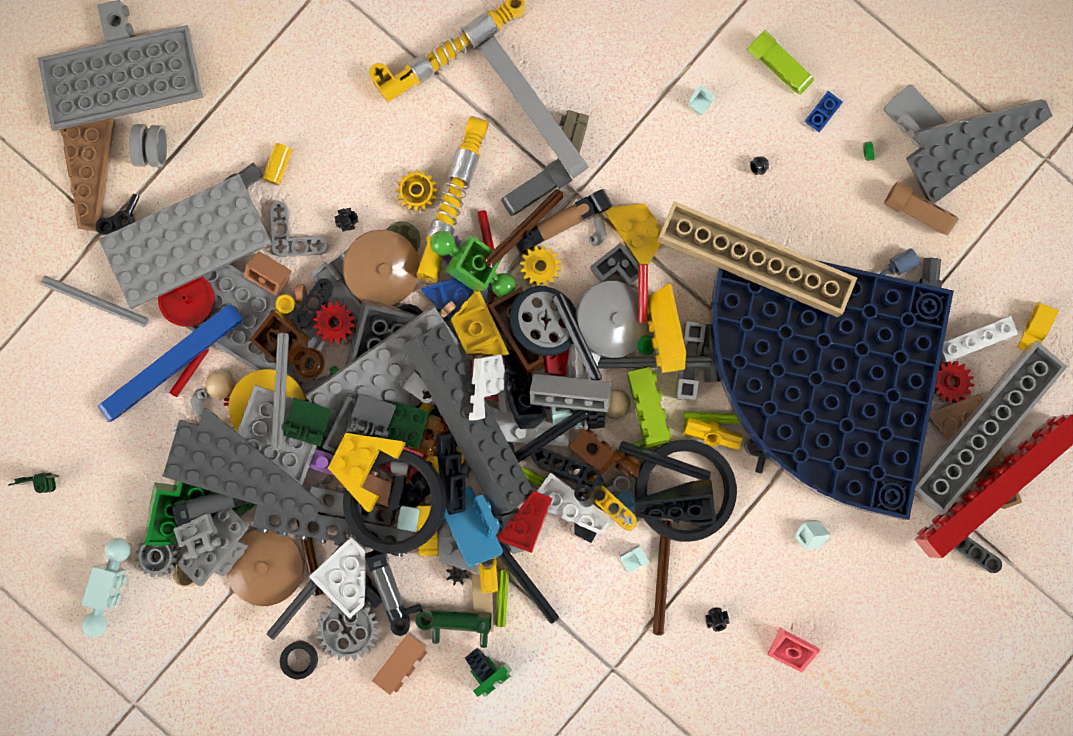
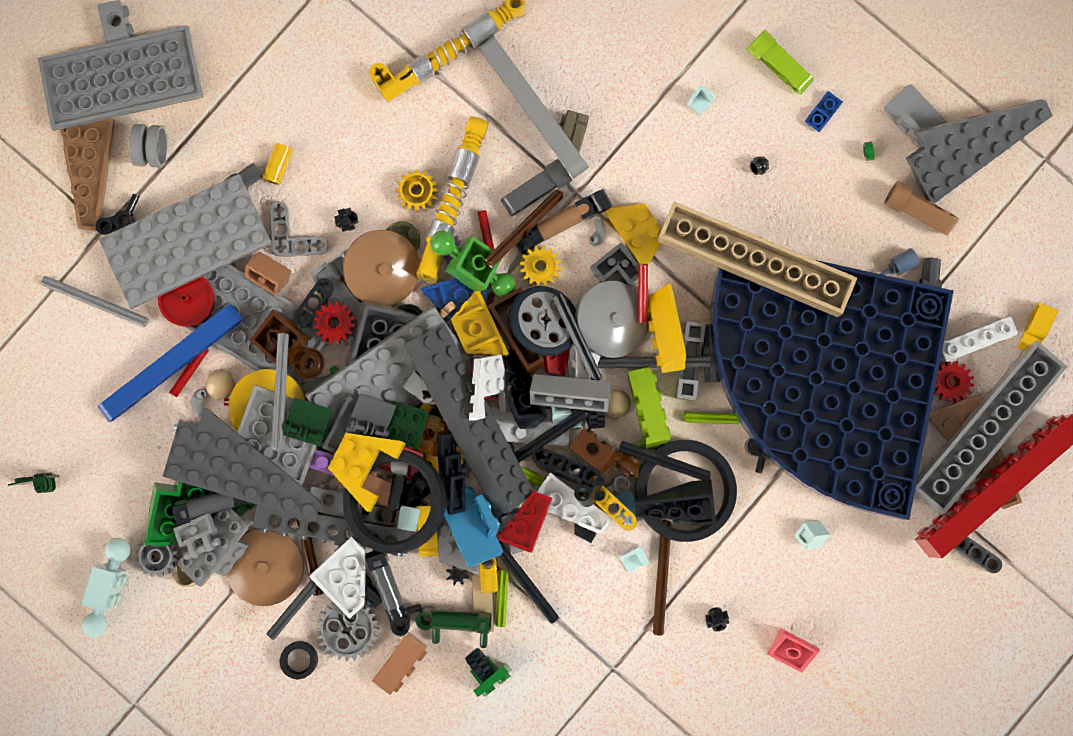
yellow tile [275,294,296,314] -> none
nougat tile [295,284,307,304] -> none
green tile [637,335,655,355] -> none
yellow piece [682,417,743,450] -> none

